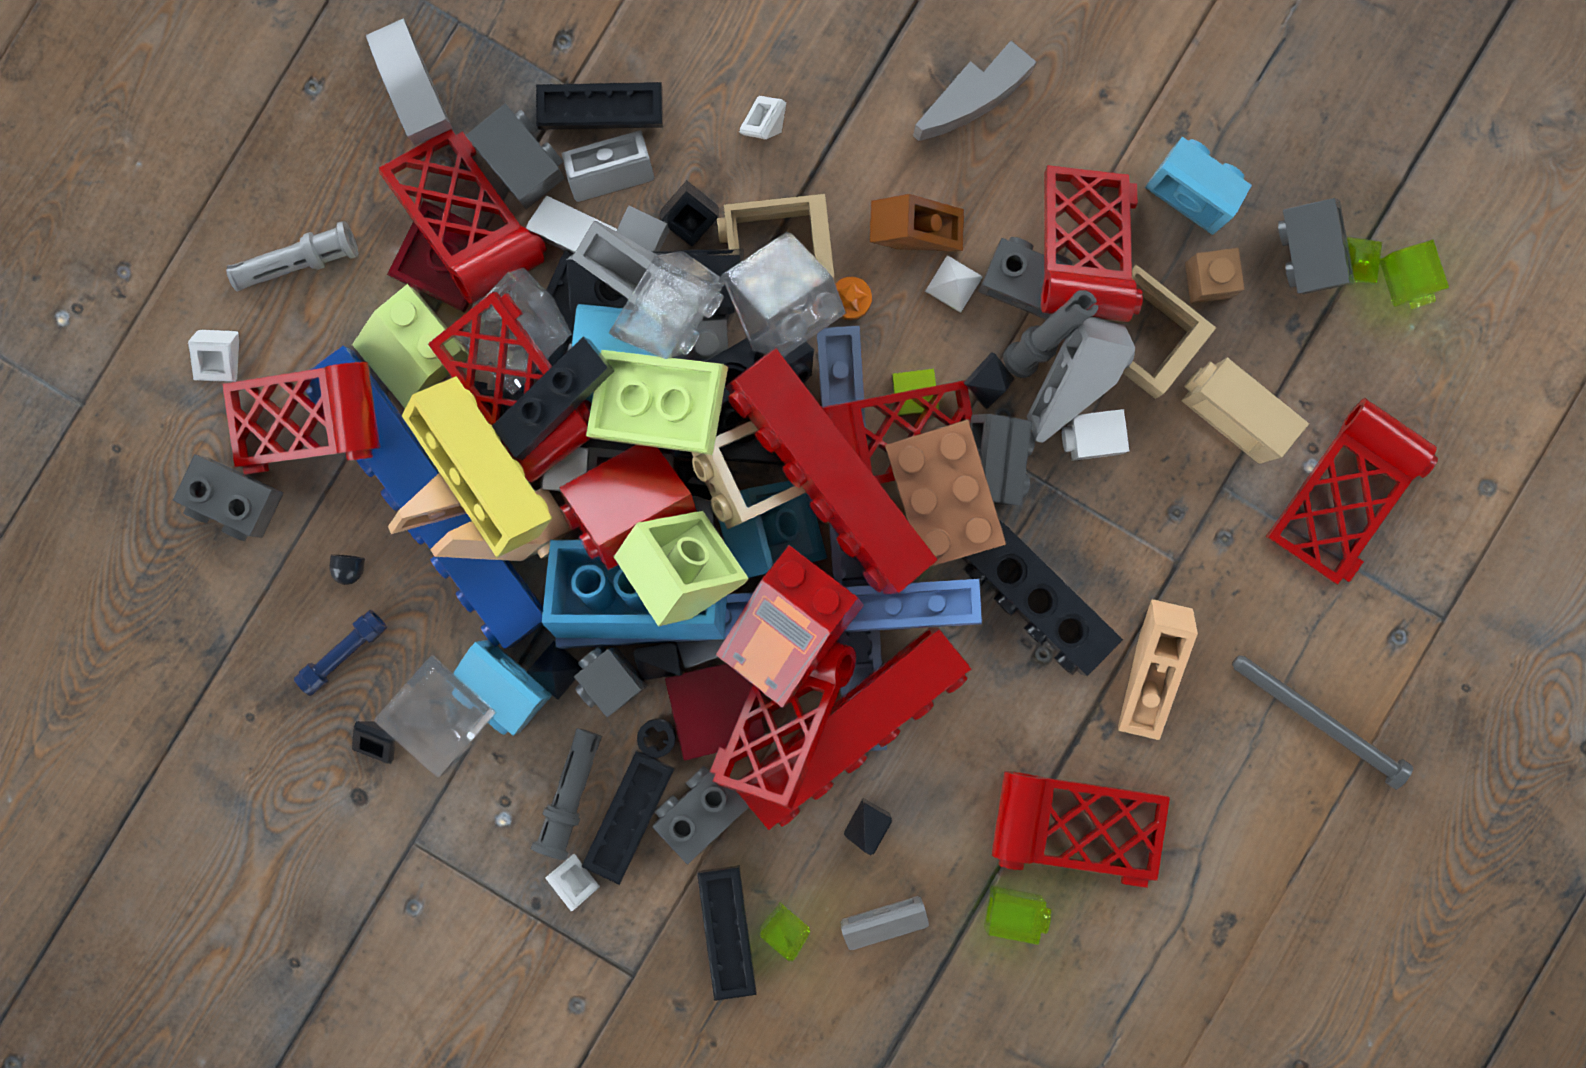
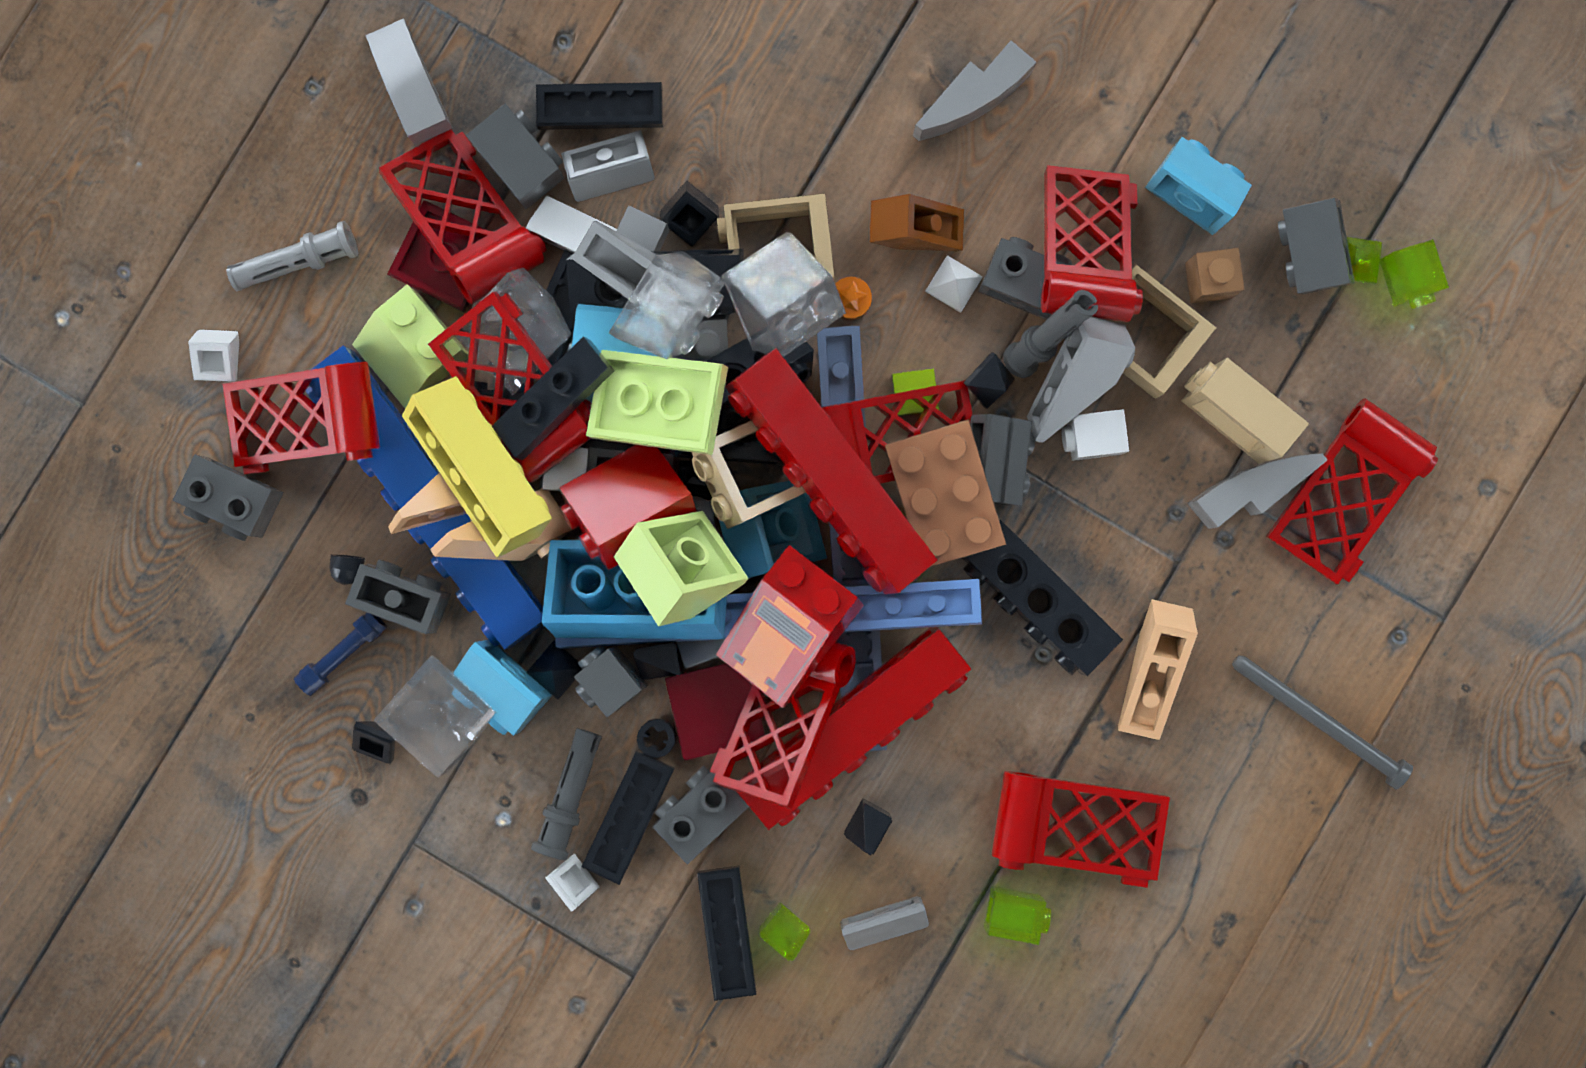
white slope [739,96,786,139] -> none
none -> dark grey brick [345,559,451,634]
none -> light grey slope [1187,453,1328,529]

